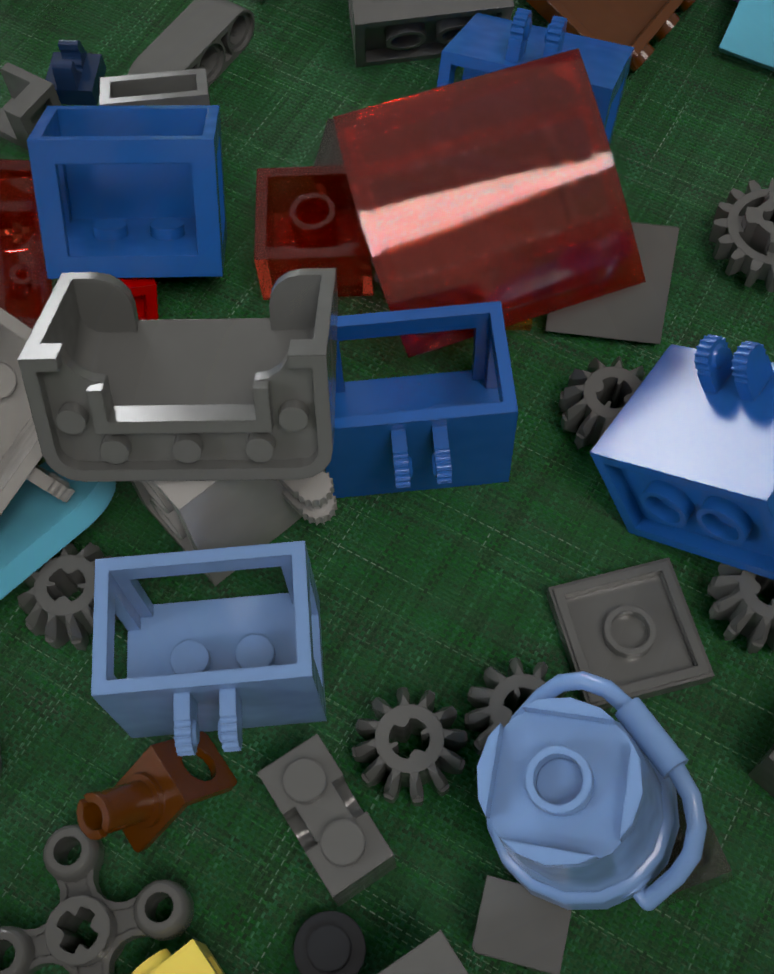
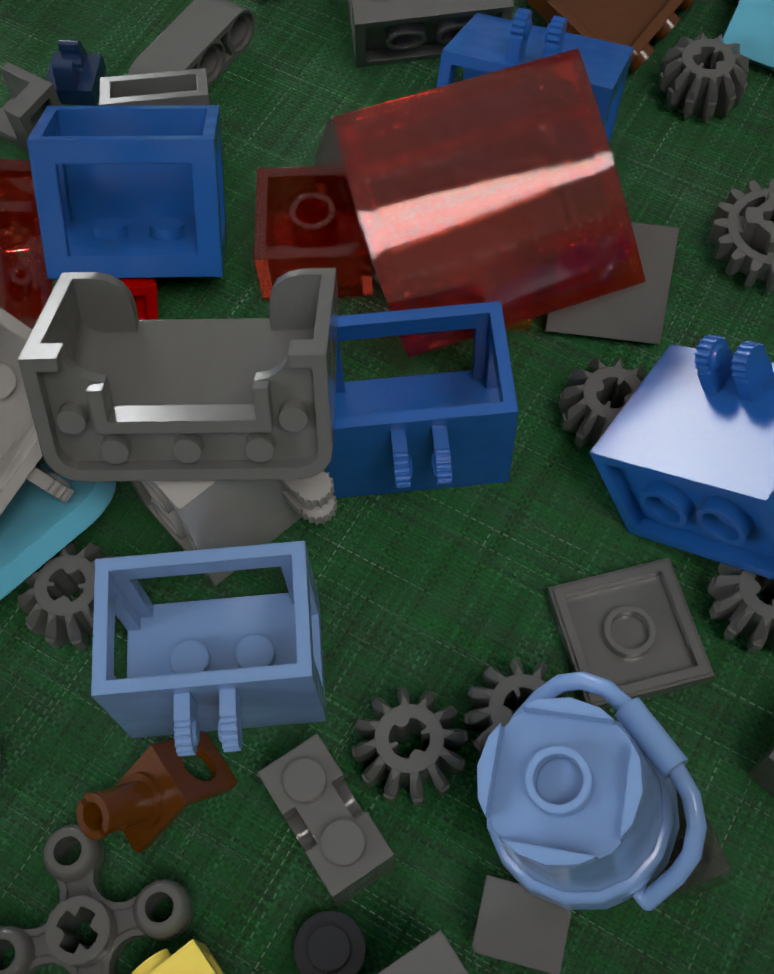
none -> dark grey gear [658,31,749,123]

